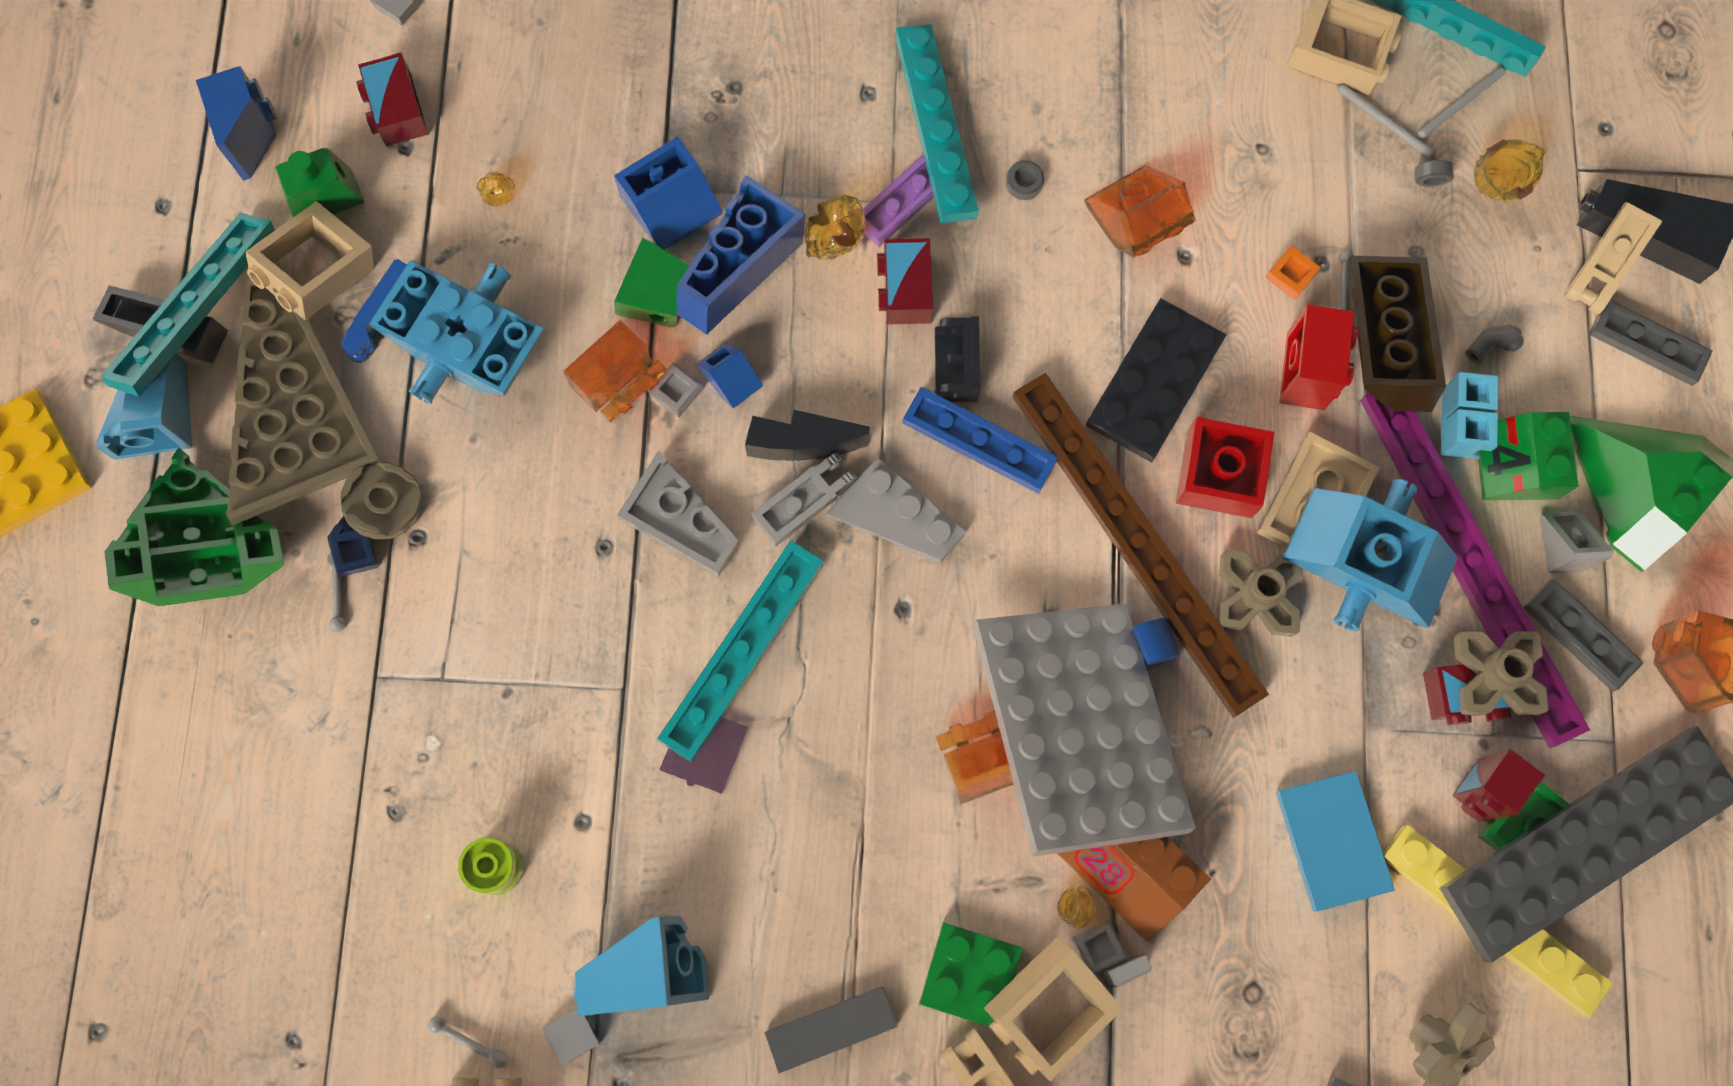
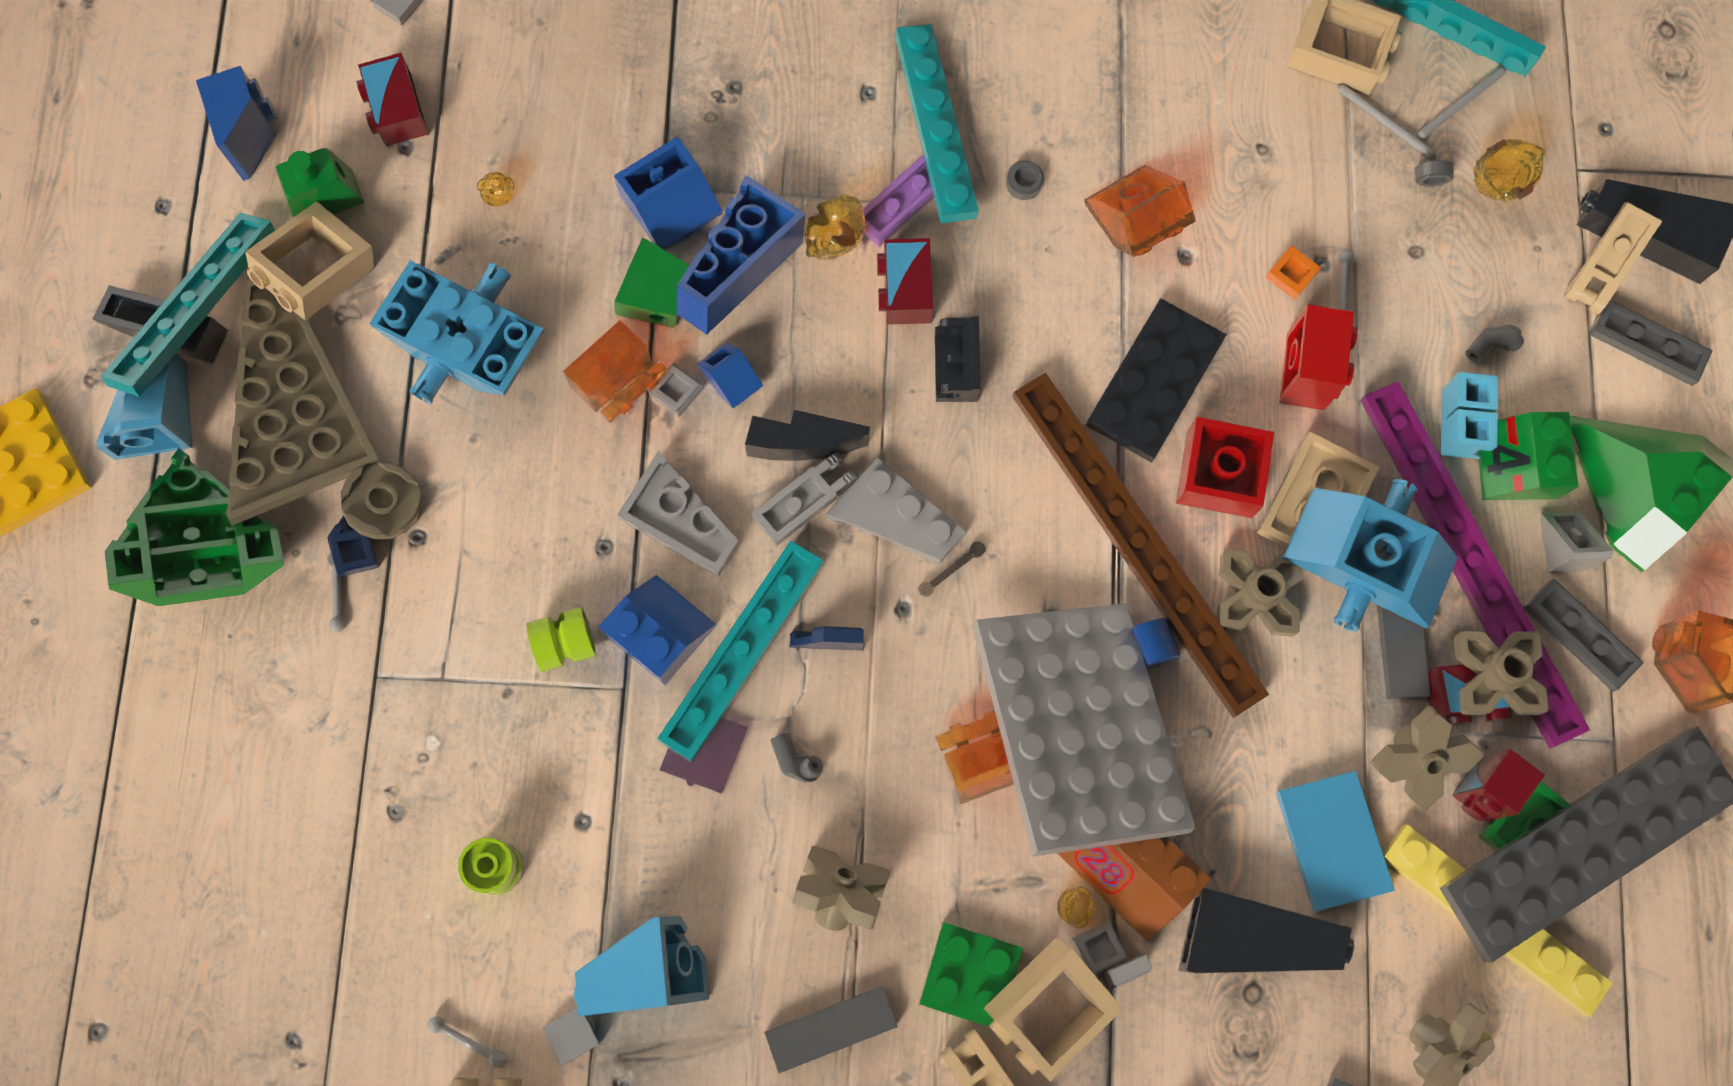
blue hinge [341,259,407,363] -> none
blue plate [902,387,1058,494] -> none
dark brown slope [1348,256,1446,412] -> none
none -> lime wheel [526,607,597,672]
none -> blue slope [598,575,717,686]
none -> dark grey arm [770,733,823,783]
none -> dark blue tile [790,626,864,651]
none -> dark tan plant [792,846,890,931]
none -> clear smoke hinge [918,541,986,597]
none -> black slope [1178,888,1354,973]
none -> dark tan plant [1371,706,1484,810]
none -> dark grey tile [1377,605,1431,699]

